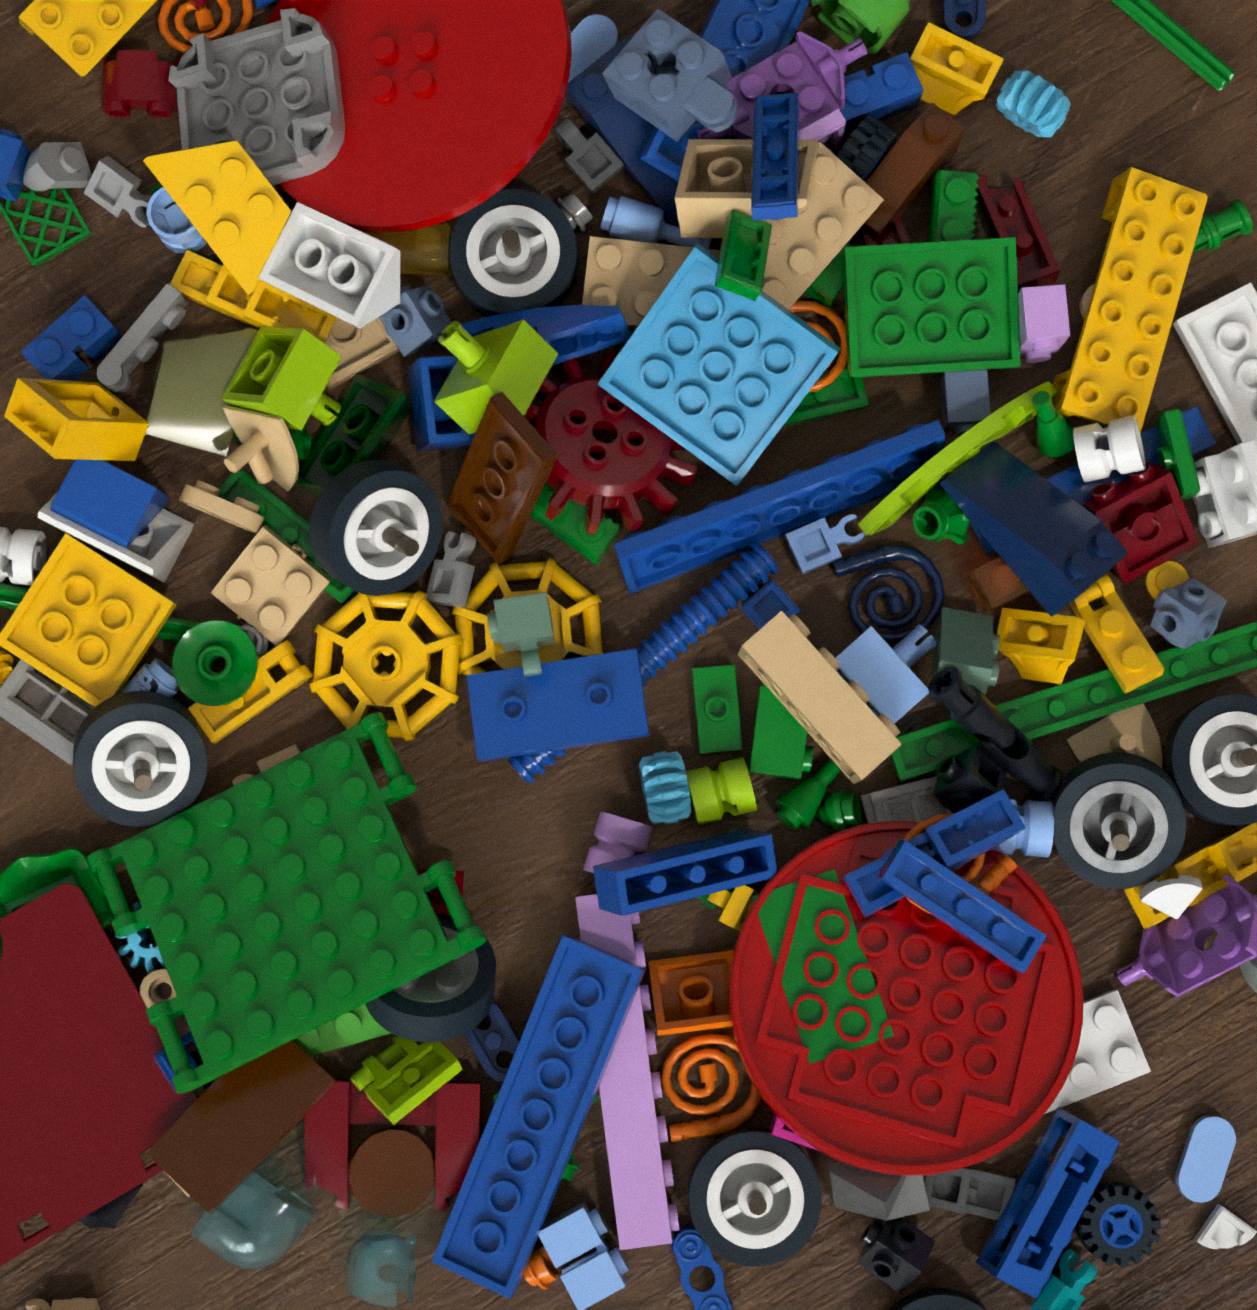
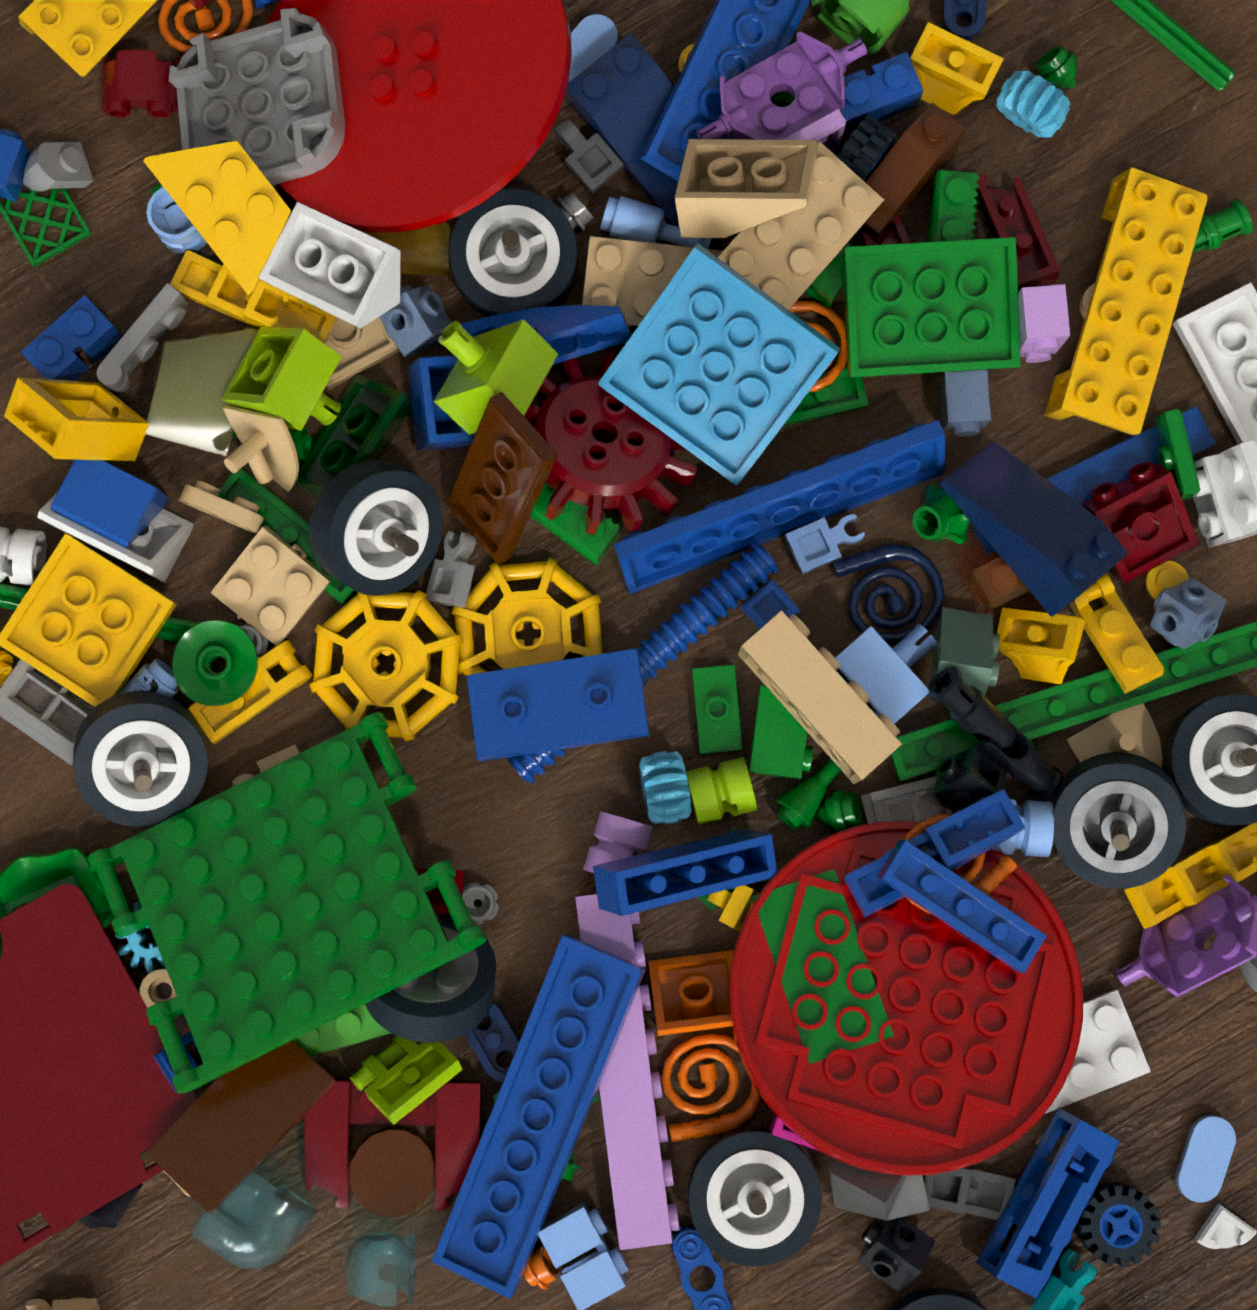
light grey plate [84,156,152,227] -> none
sand green brick [487,592,556,677] -> none
sand blue brick [602,9,738,142] -> none
green plate [714,209,772,301] -> none
blue plate [751,93,799,220] -> none
lime tile [858,381,1058,536] -> none
green cone [1033,391,1075,457] -> none
white wheel [1073,415,1146,482] -> none
white tile [1139,875,1203,919] -> none
none -> light grey plate [463,882,499,925]
none -> green plate [1035,45,1077,89]

